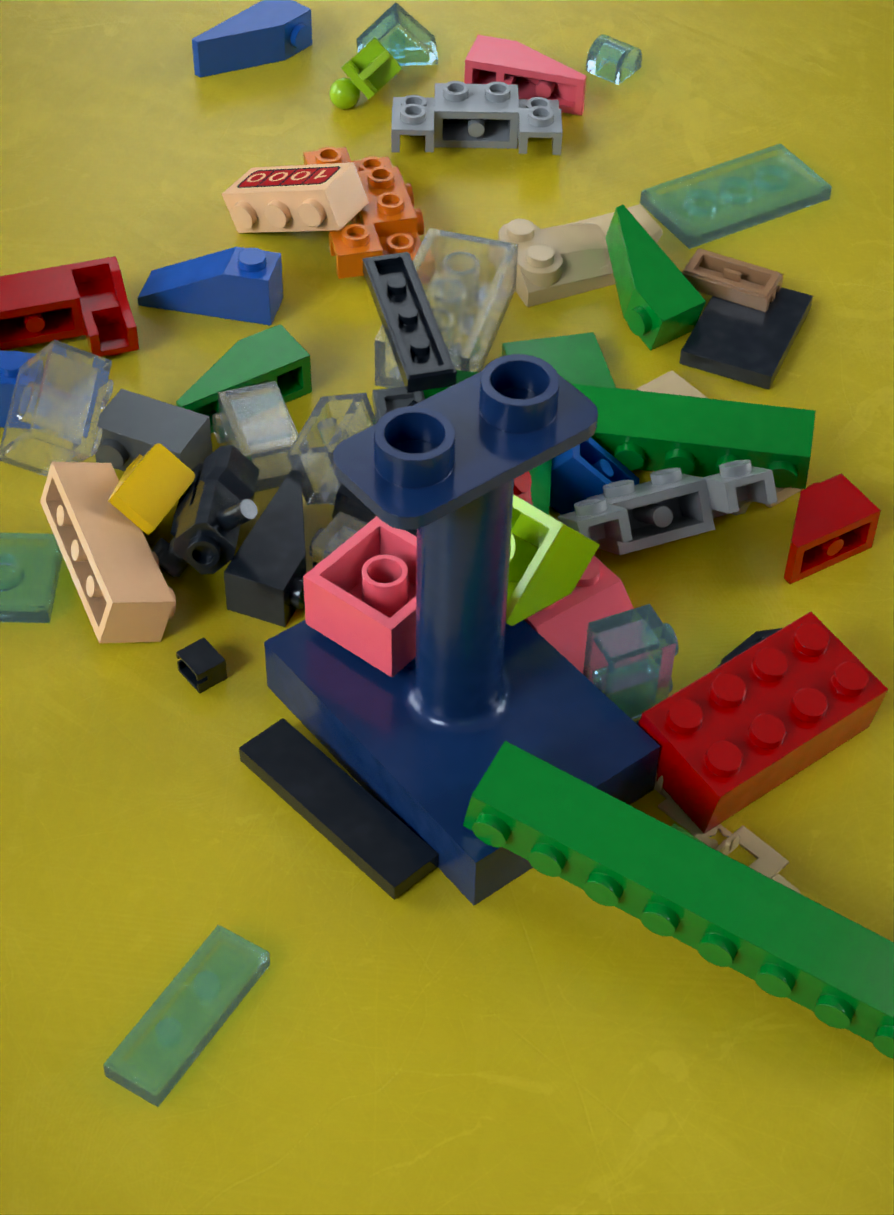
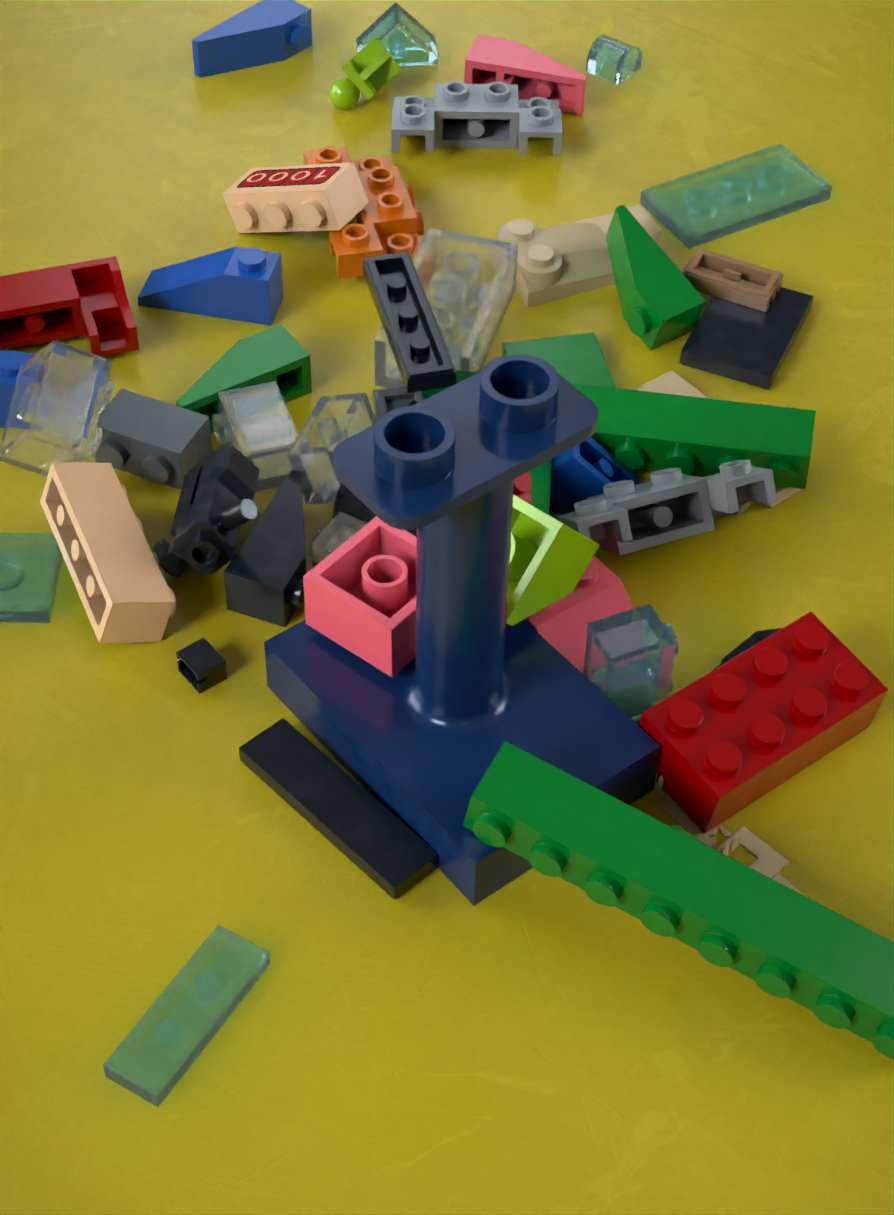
yellow slope [108,443,196,536] -> none
red slope [784,473,881,584] -> none

